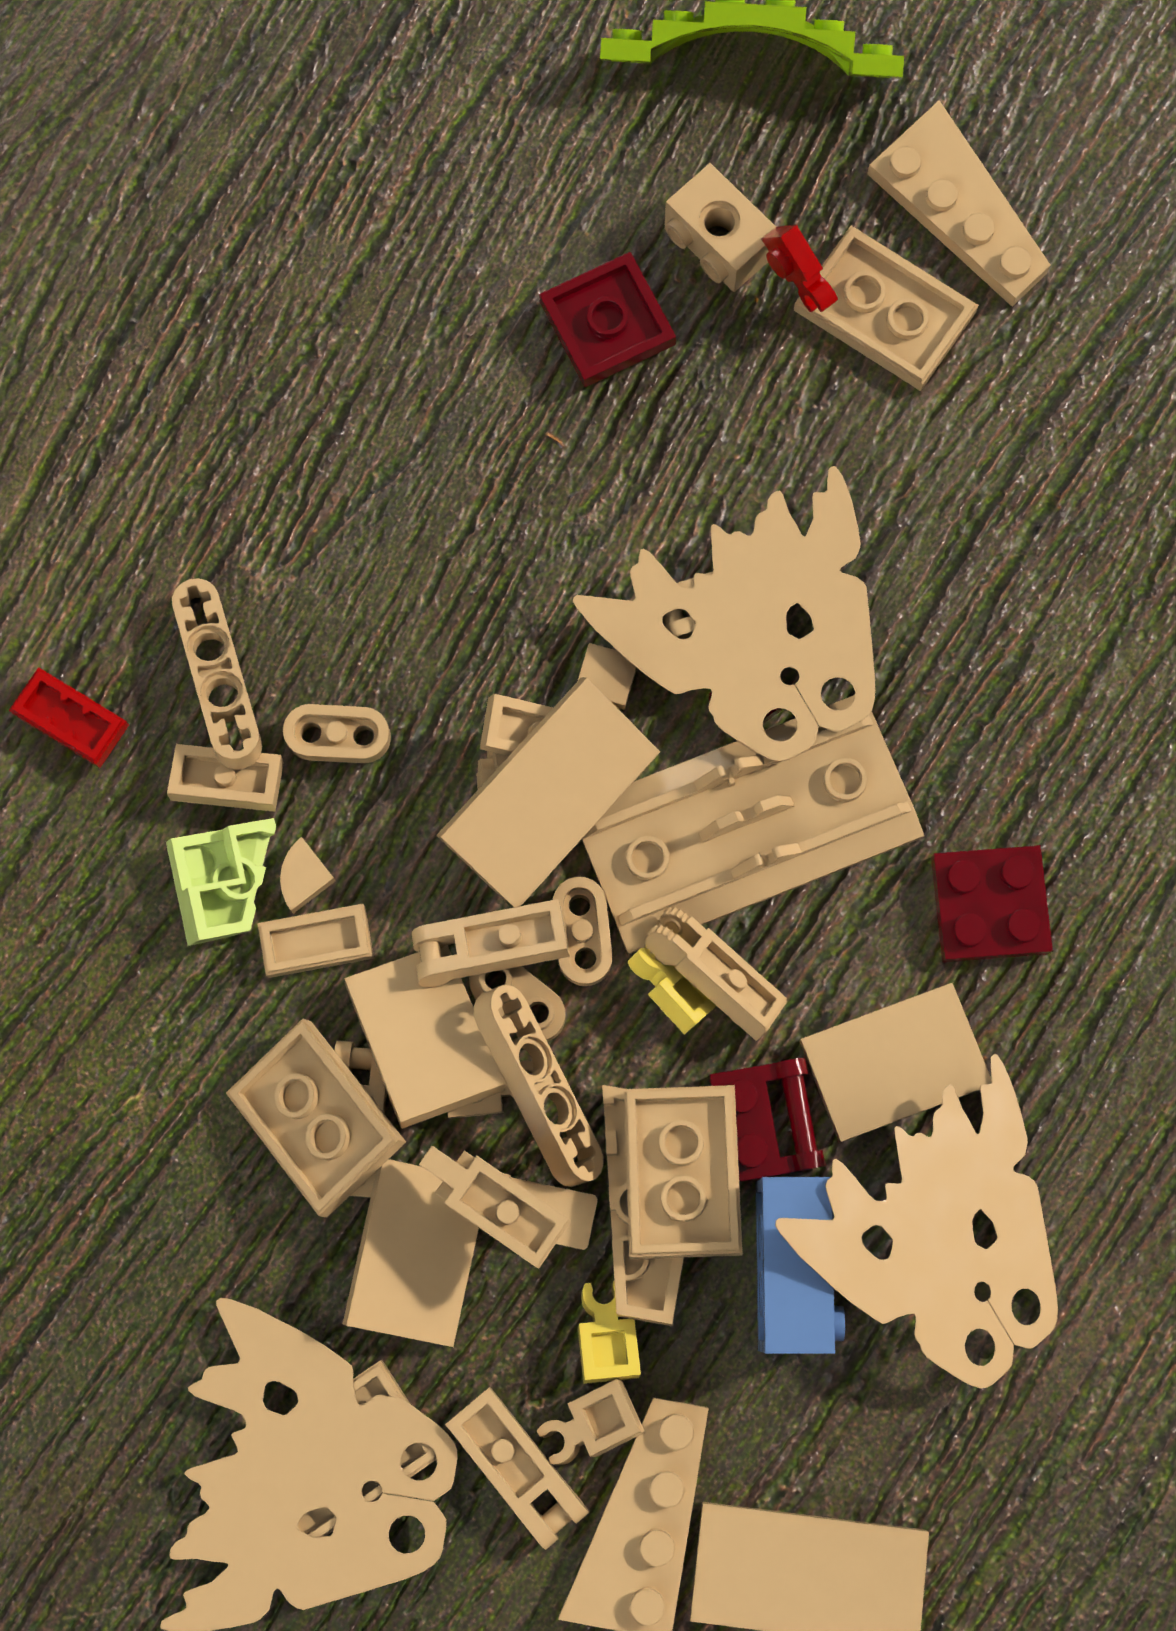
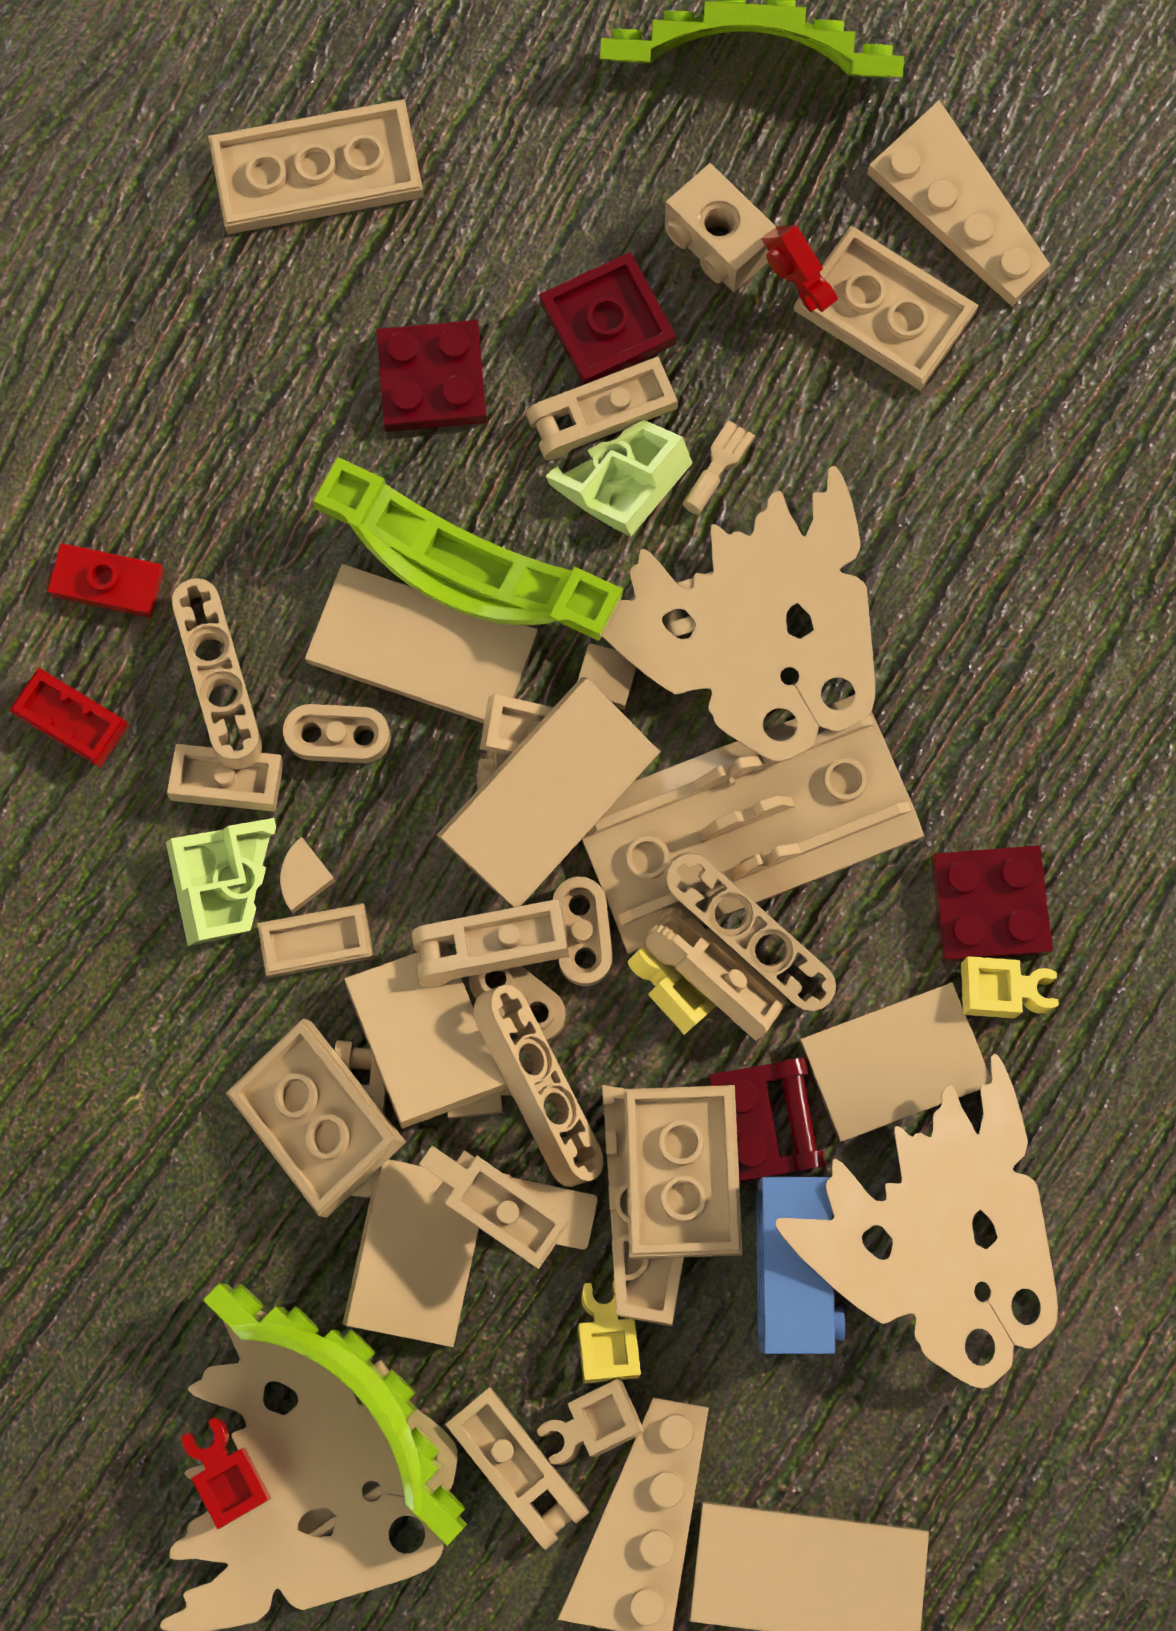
none -> red plate [47,543,165,618]
none -> red plate [182,1417,272,1530]
none -> lime piece [203,1283,467,1546]
none -> tan tile [208,99,424,235]
none -> tan tile [305,564,539,723]
none -> lime piece [313,457,623,641]
none -> dark red plate [376,320,487,432]
none -> tan plate [525,357,678,461]
none -> yellowish green slope [546,420,692,537]
none -> tan beam [664,852,836,1011]
none -> tan piece [683,420,755,515]
none -> light yellow plate [961,957,1059,1018]

